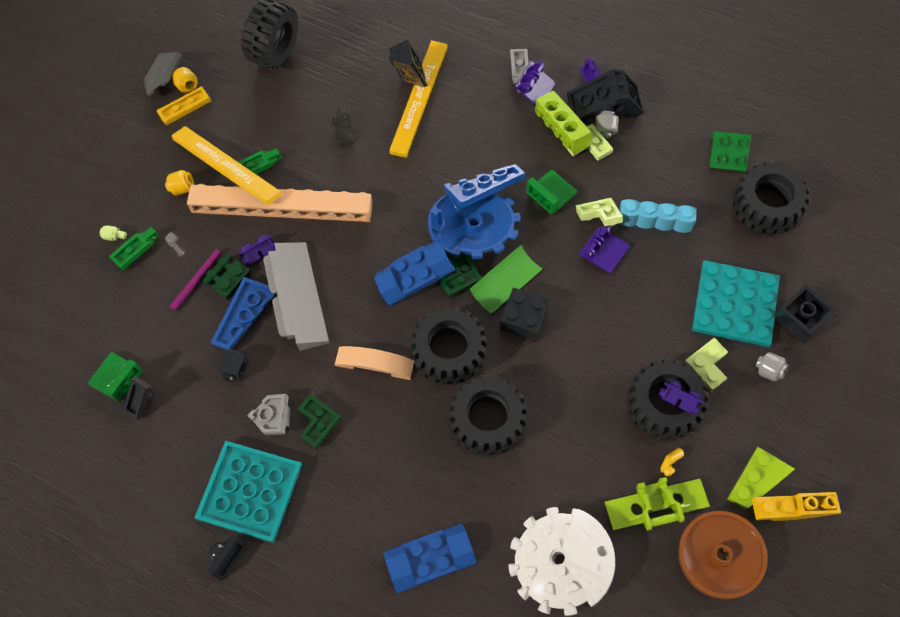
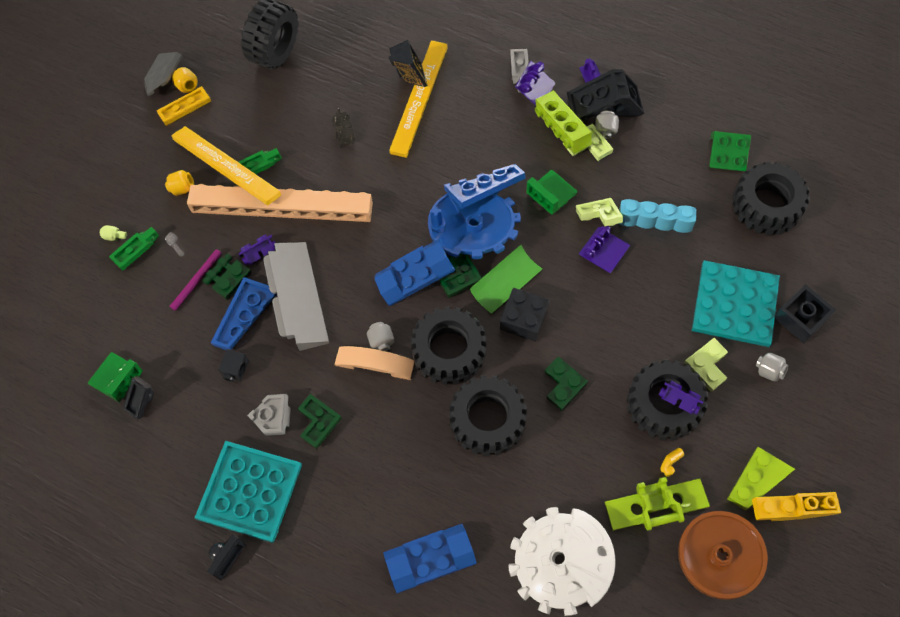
none -> light grey head [367,322,394,351]
none -> dark green plate [545,356,588,411]

